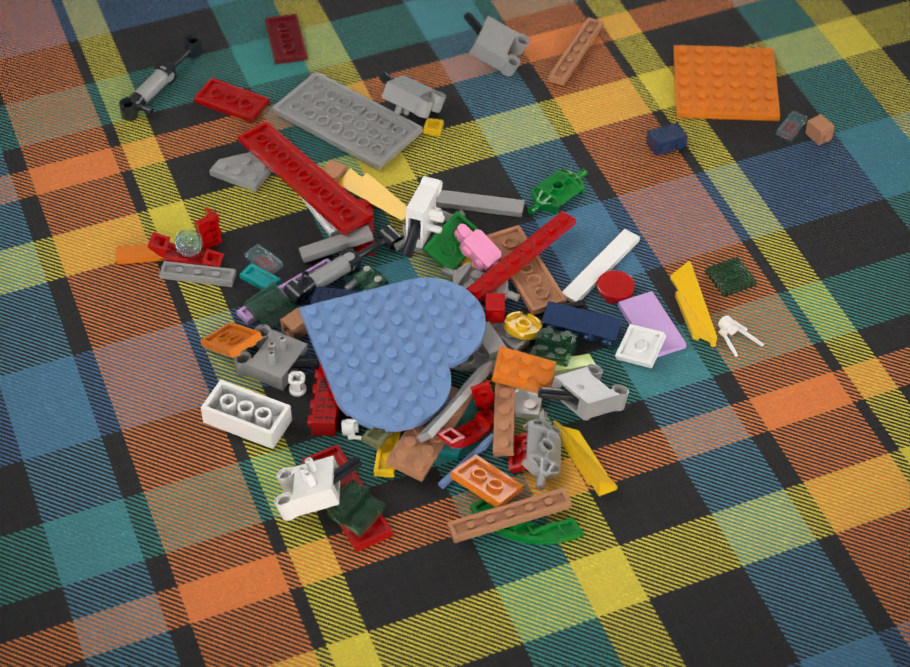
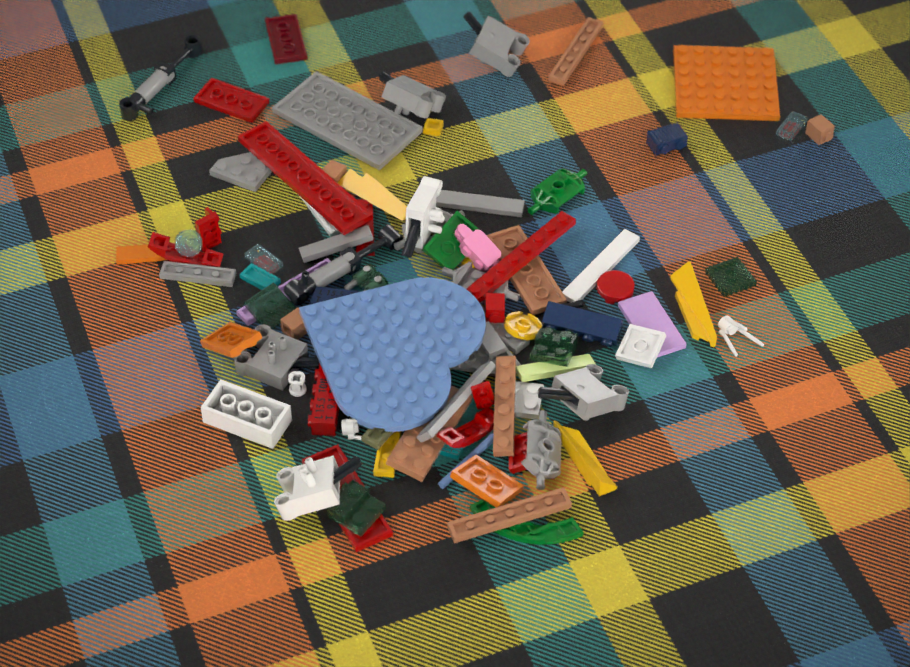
orange plate [491,346,556,394] -> none

